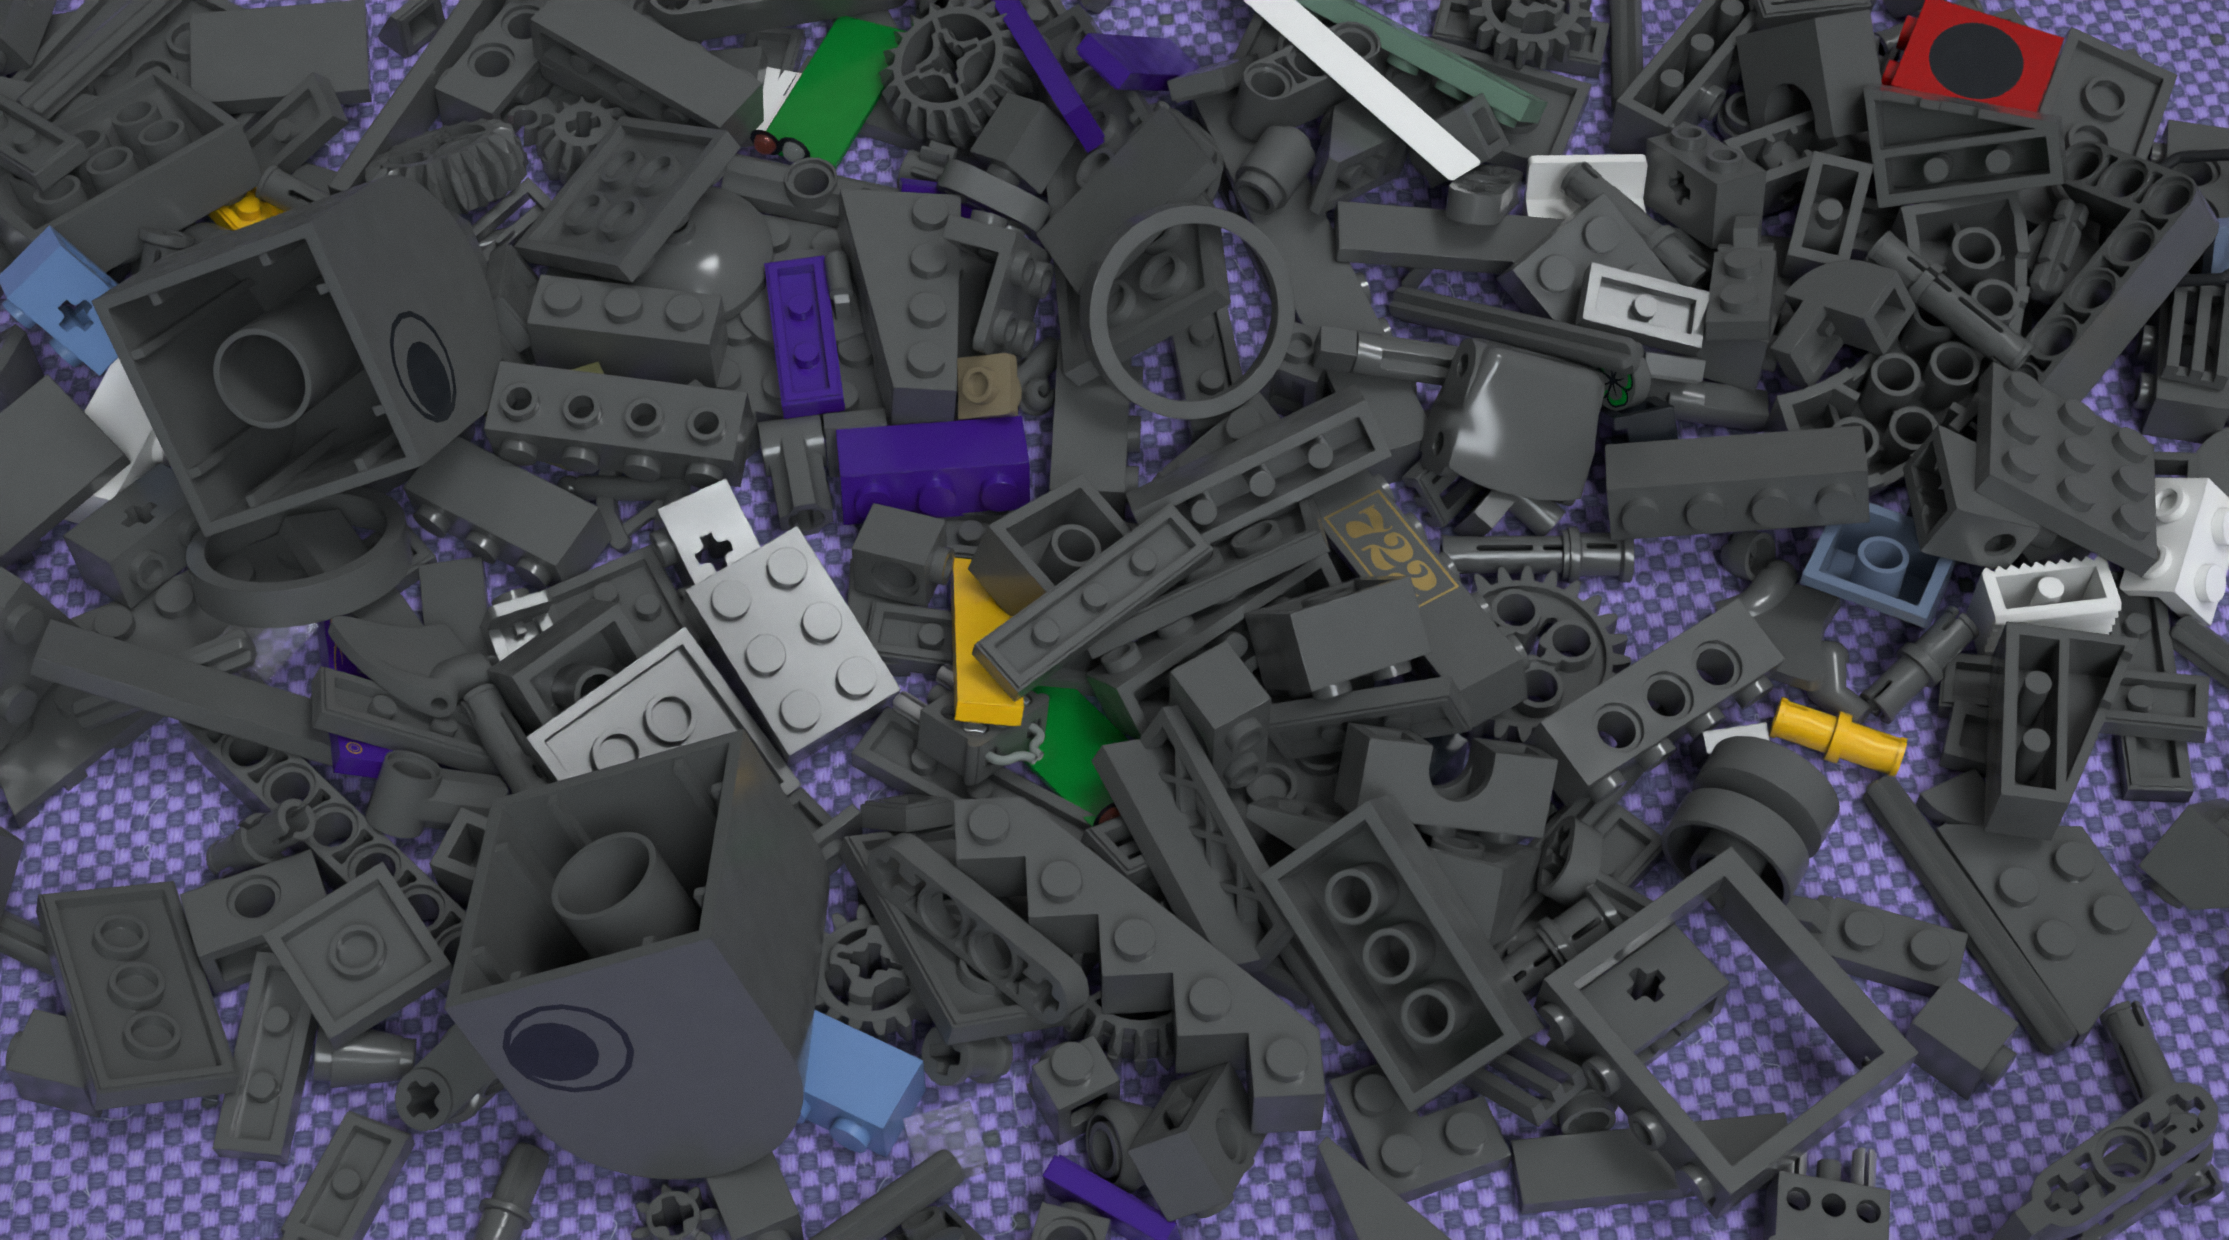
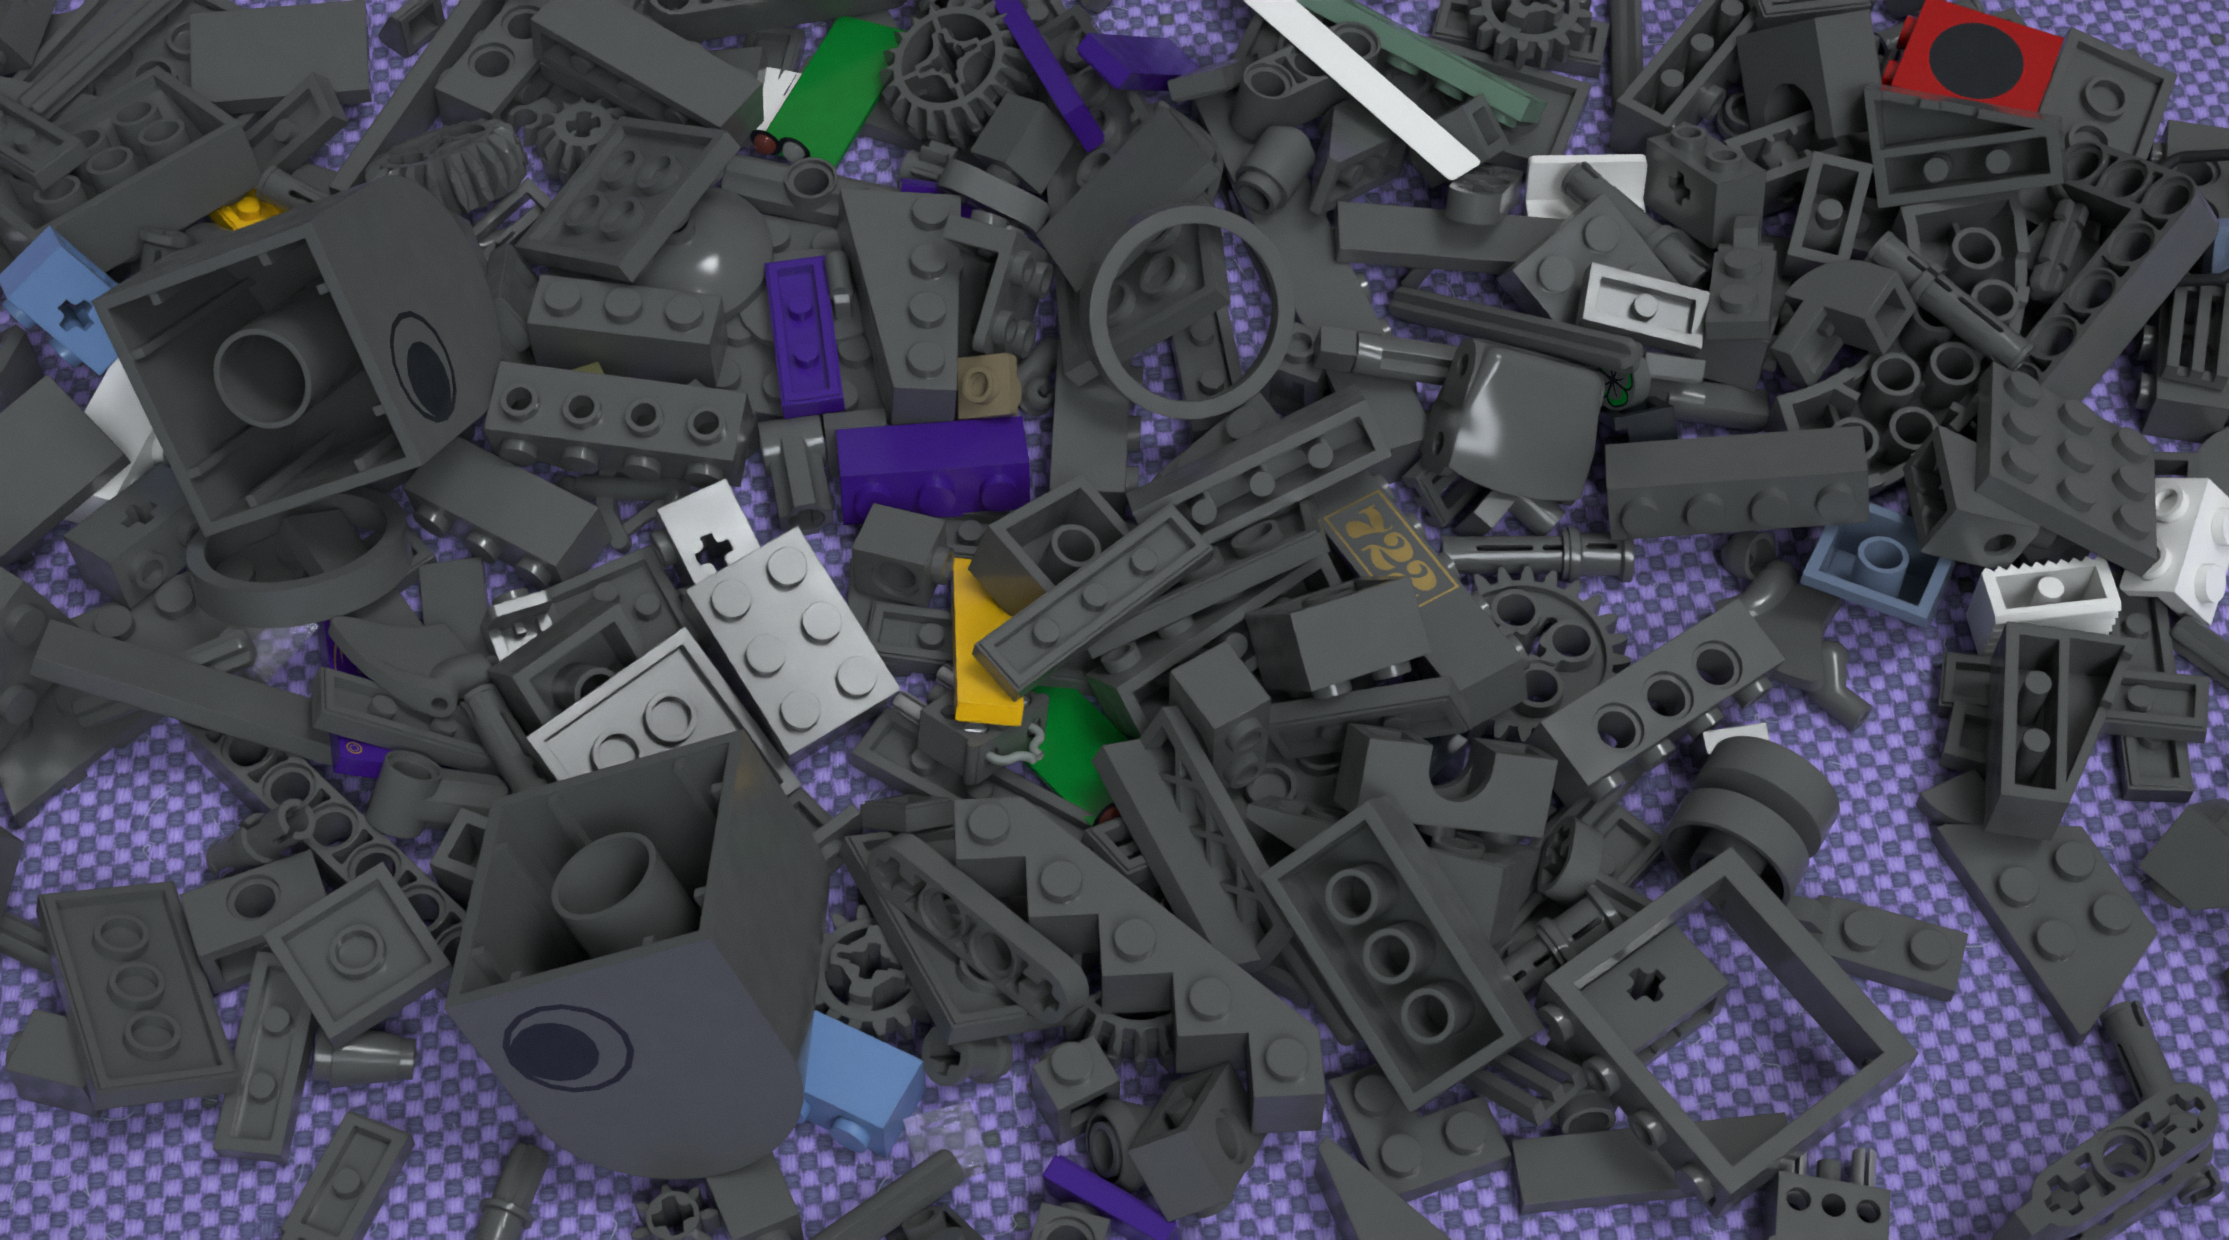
dark grey piece [395,1023,505,1131] -> none
yellow pin [1769,697,1908,777] -> none
dark grey pin [1860,606,1979,724] -> none
dark grey axle [1863,775,2077,1055] -> none
dark grey brick [1905,975,2020,1101] -> none

